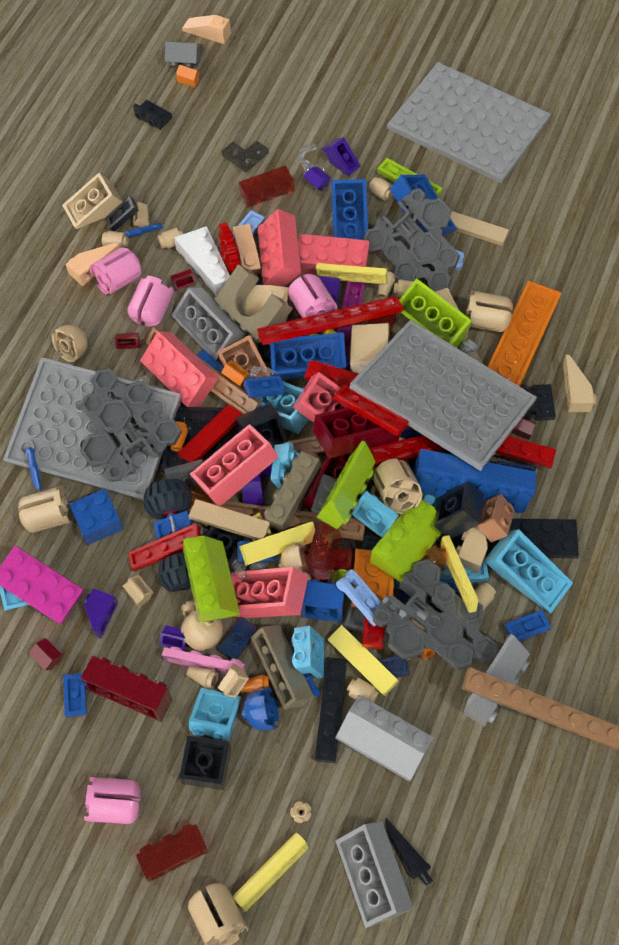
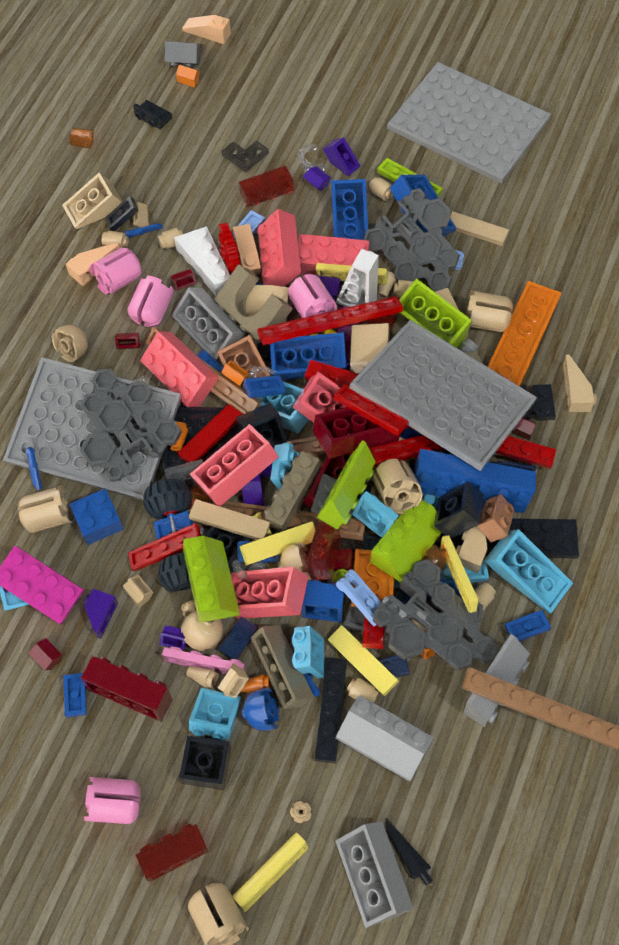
none -> clear orange piece [69,127,94,149]
none -> white wedge [336,249,379,307]

